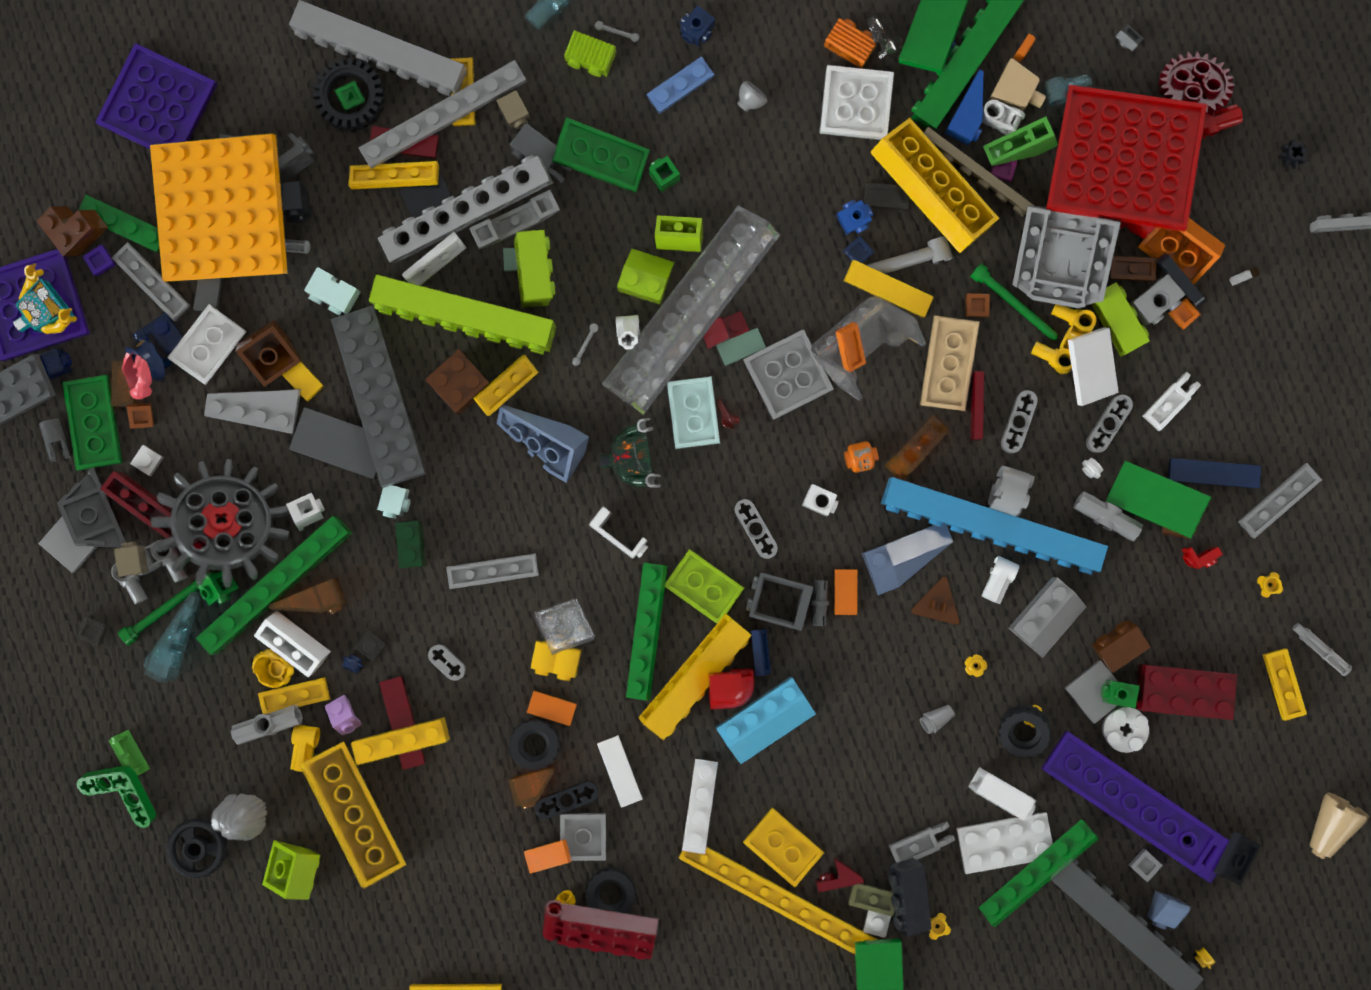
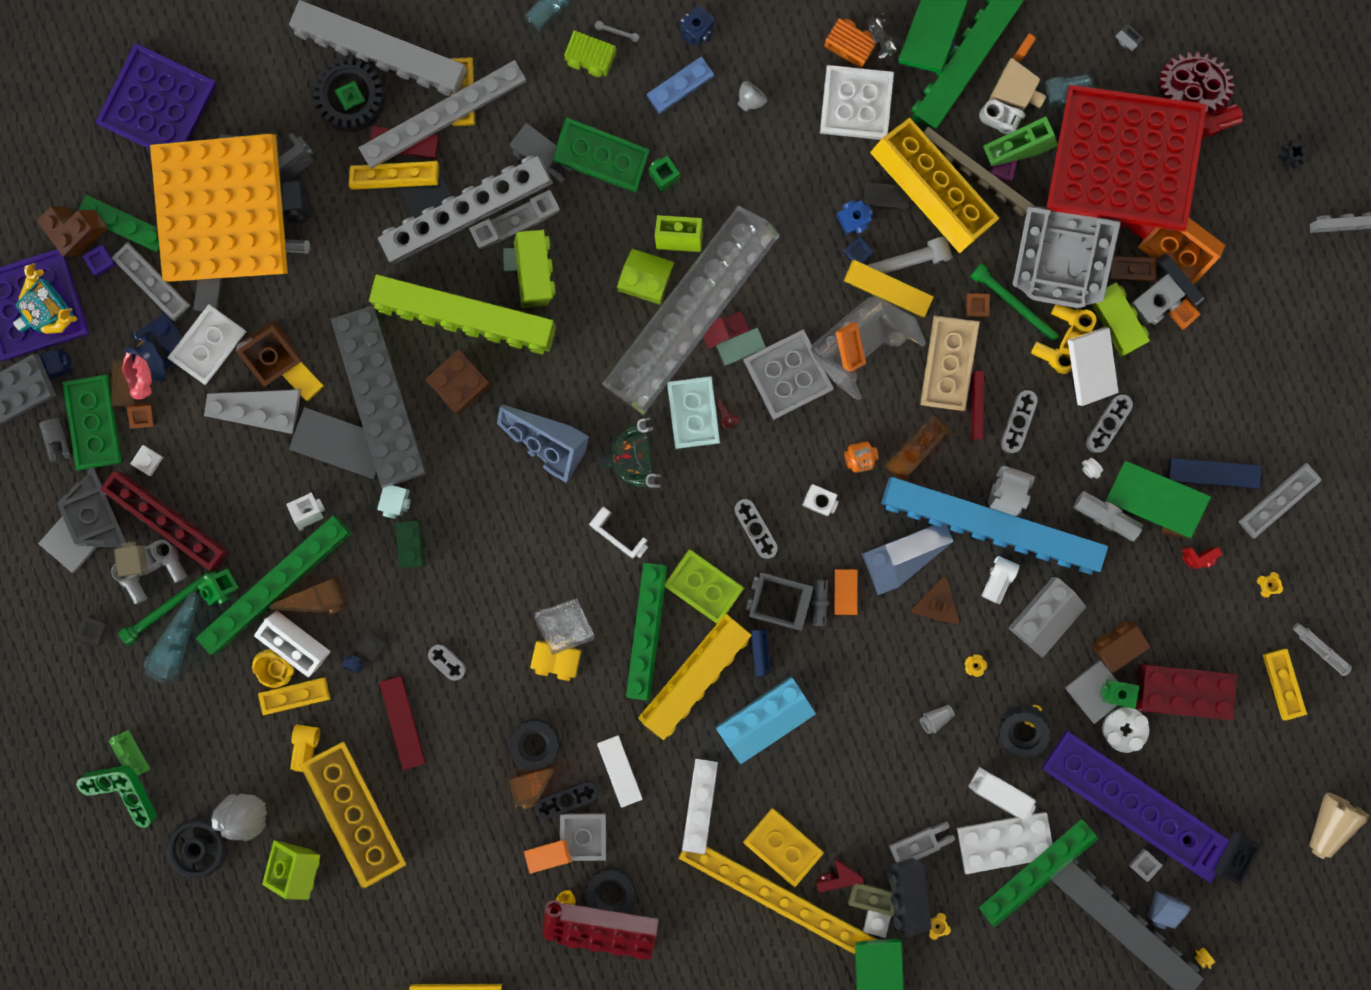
dark grey gear [151,459,289,587] -> none
light grey piece [231,705,303,745] -> none
light aqua brick [304,267,361,316] -> none
lavender bracket [325,695,362,735] -> none
yellow brick [351,717,450,765] -> none
white tile [402,232,466,286] -> none
light grey tile [446,553,539,589] -> none
yellow tile [473,355,539,416] -> none
dark tan brick [496,90,530,129] -> none
orange tile [527,690,577,726] -> none
light grey hinge [572,323,599,366] -> none
white piece [616,315,640,349] -> none
red brick [708,668,755,710] -> none
blue slope [945,69,984,146] -> none
white hinge [1142,372,1201,431] -> none
tile [1229,268,1260,286] -> none

